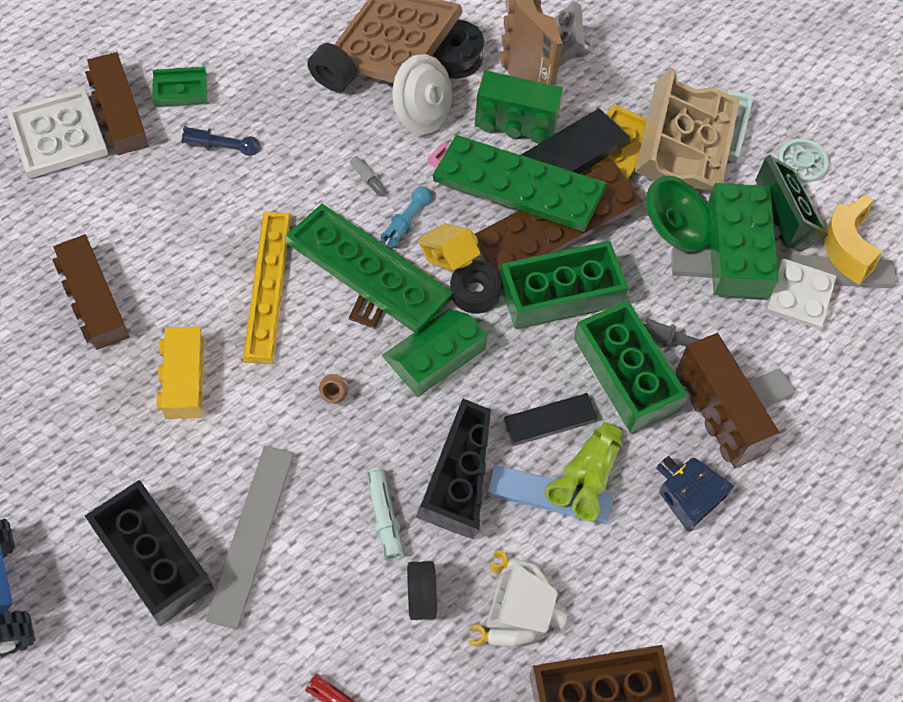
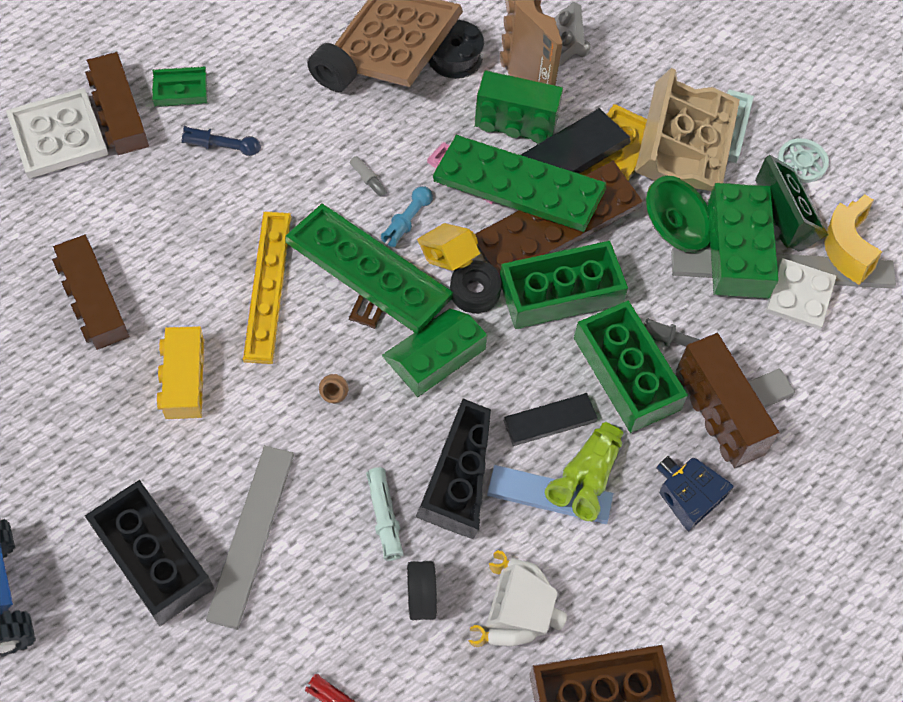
white piece [392,54,452,135] -> none

